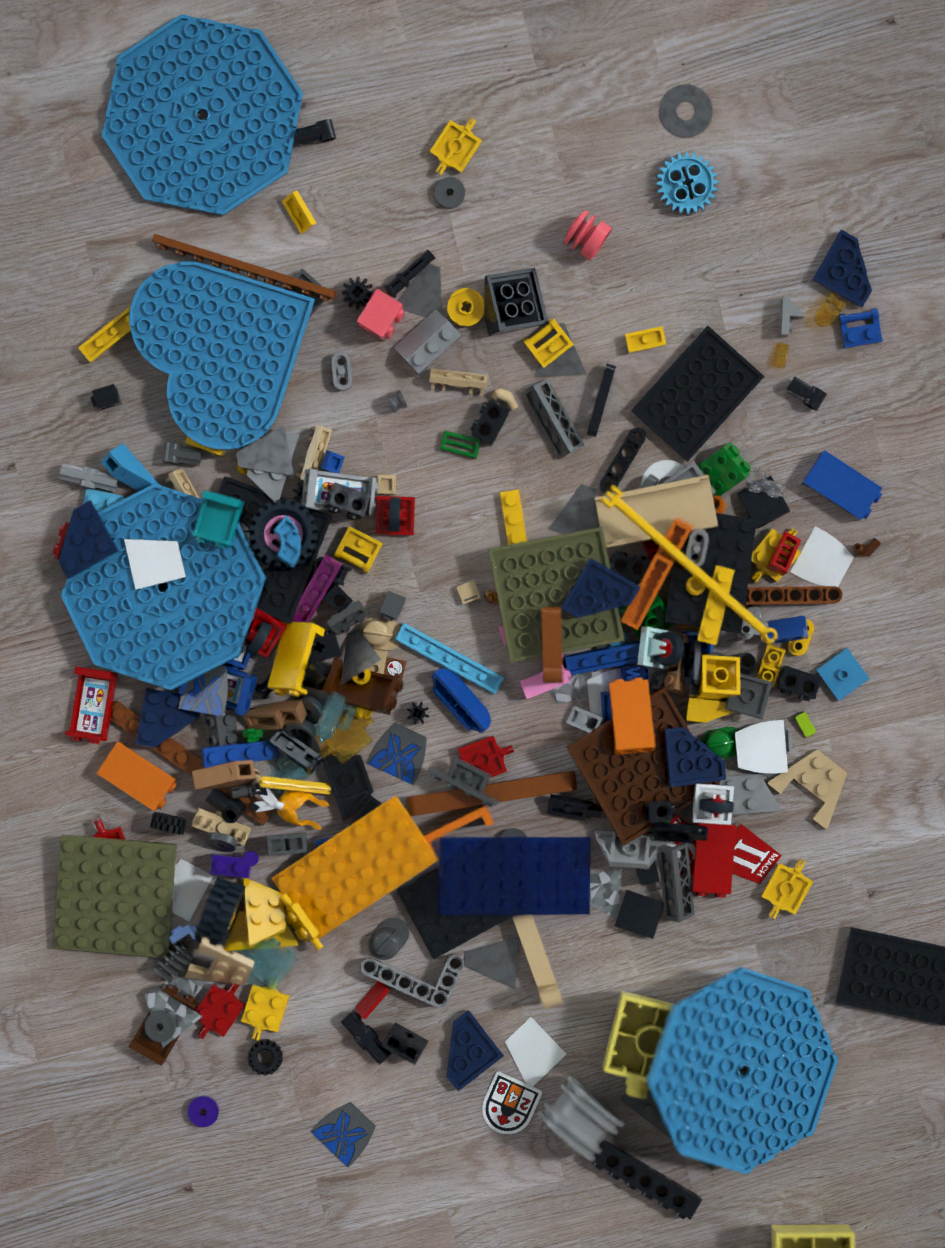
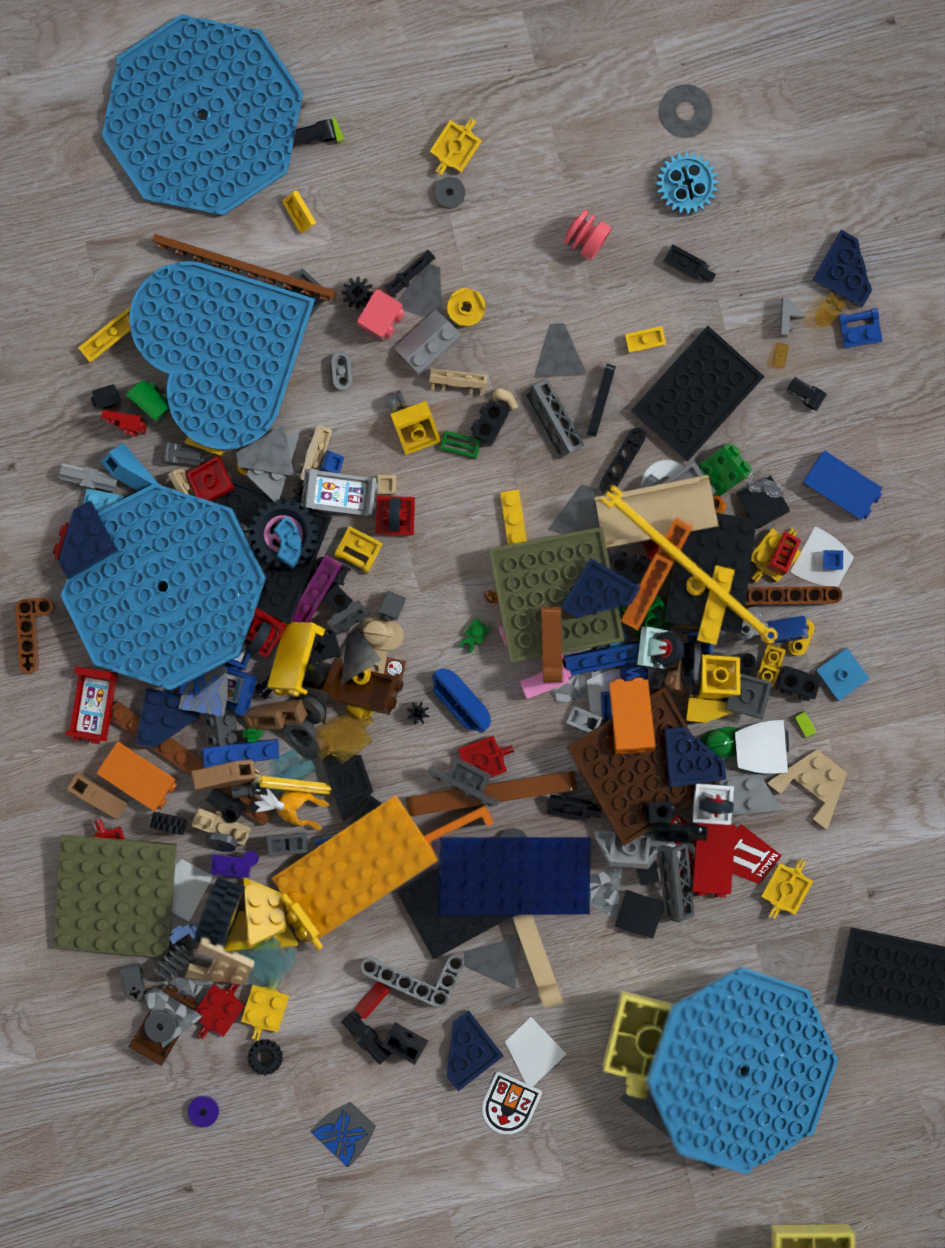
white sticker [124,539,186,589] -> none
teal panel [191,490,244,549] -> none
black plate [269,729,323,774] -> none
clear light blue piece [316,692,356,743] -> none
black brick [323,482,371,521] -> none
sticker [366,722,427,785] -> none
dark grey piece [369,918,409,960] -> none
medium azure tile [395,623,504,694] -> none
tan tile [457,580,481,605] -> none
black slope [484,268,548,336] -> none
yellow plate [523,318,574,369] -> none
light grey wheel [538,1075,625,1161] -> none
black brick [592,1139,702,1220] -> none
light grey plate [685,528,709,567] -> none
reddish brown arm [853,538,881,557] -> none
none -> dark orange beam [15,598,55,674]
none -> medium nougat slope [67,772,128,820]
none -> red plate [101,410,147,437]
none -> dark grey piece [120,963,146,1002]
none -> green slope [126,380,170,423]
none -> red plate [186,455,235,502]
none -> lime piece [332,117,345,144]
none -> yellow slope [390,401,441,455]
none -> green plate [460,618,491,653]
none -> black hinge [663,244,716,282]
none -> blue plate [823,550,843,570]

